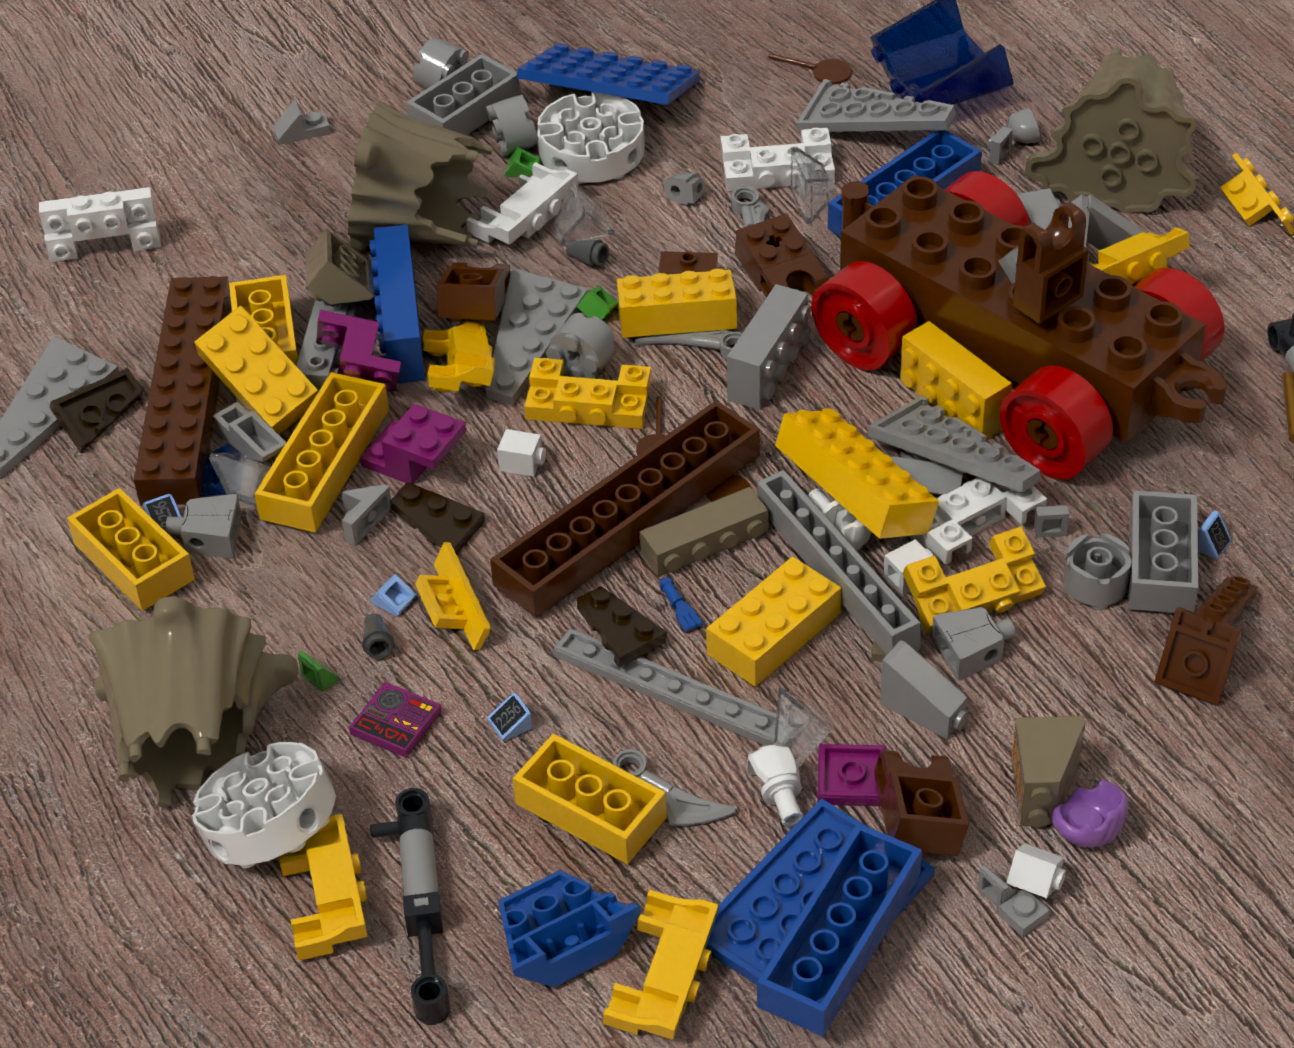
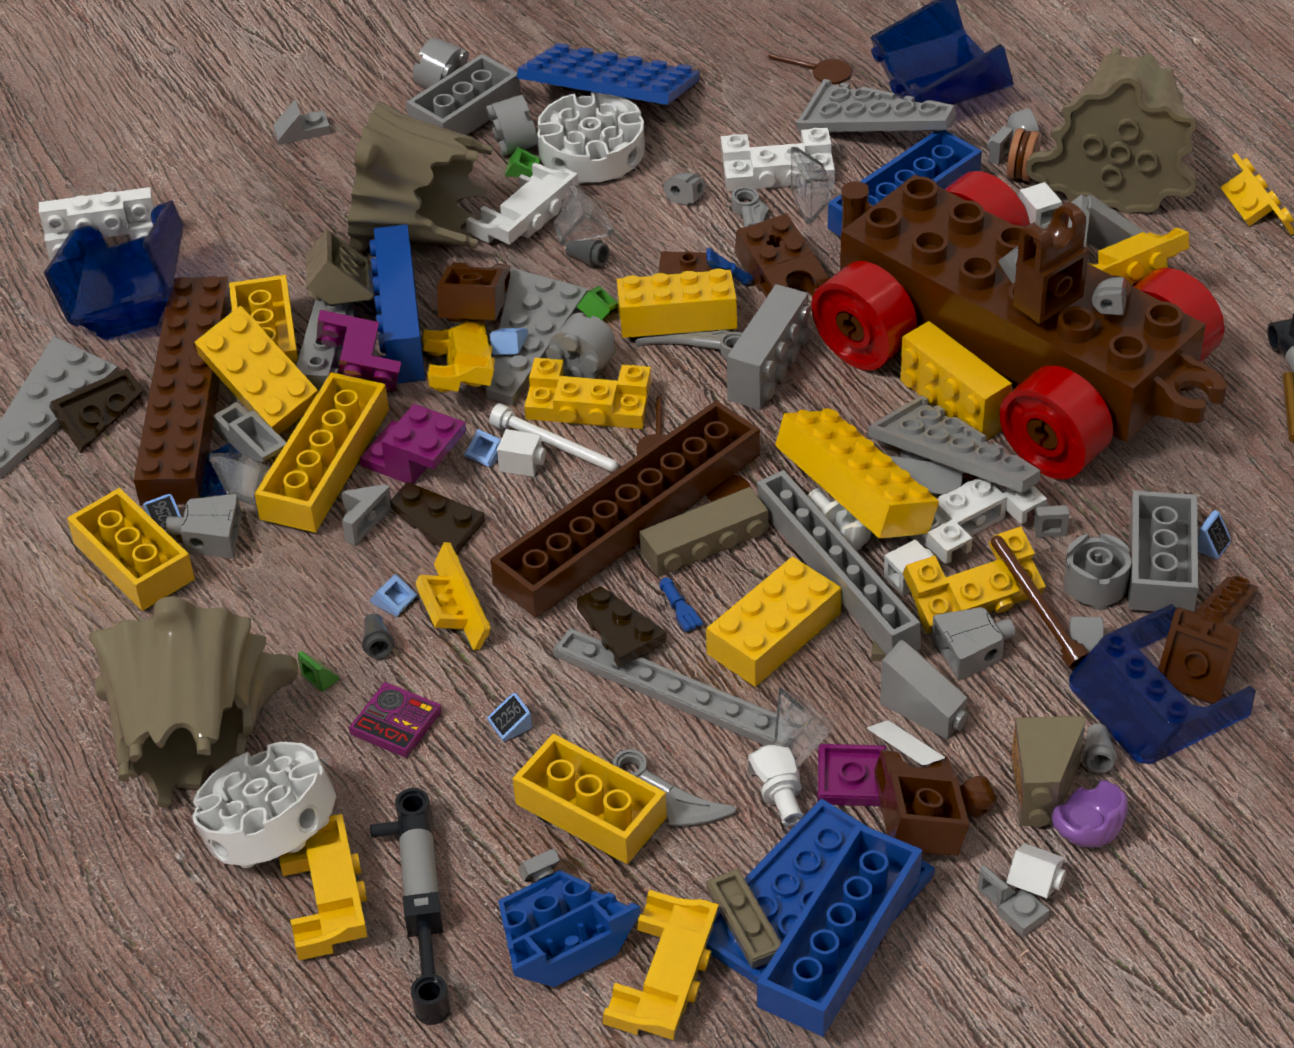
none -> clear blue windscreen [44,200,184,340]
none -> light blue slope [464,429,501,468]
none -> white piece [489,403,618,472]
none -> light blue slope [490,328,528,355]
none -> light grey plate [518,848,560,882]
none -> blue piece [706,248,753,285]
none -> dark tan tile [706,869,781,969]
none -> white sticker [867,721,945,765]
none -> reddish brown piece [960,776,997,817]
none -> reddish brown piece [991,535,1091,669]
none -> nougat head [1007,128,1041,182]
none -> white brick [1019,182,1062,229]
none -> light grey slope [1068,616,1104,658]
none -> clear blue windscreen [1069,604,1256,764]
none -> light grey cone [1083,723,1117,773]
none -> light grey piece [1092,277,1126,315]

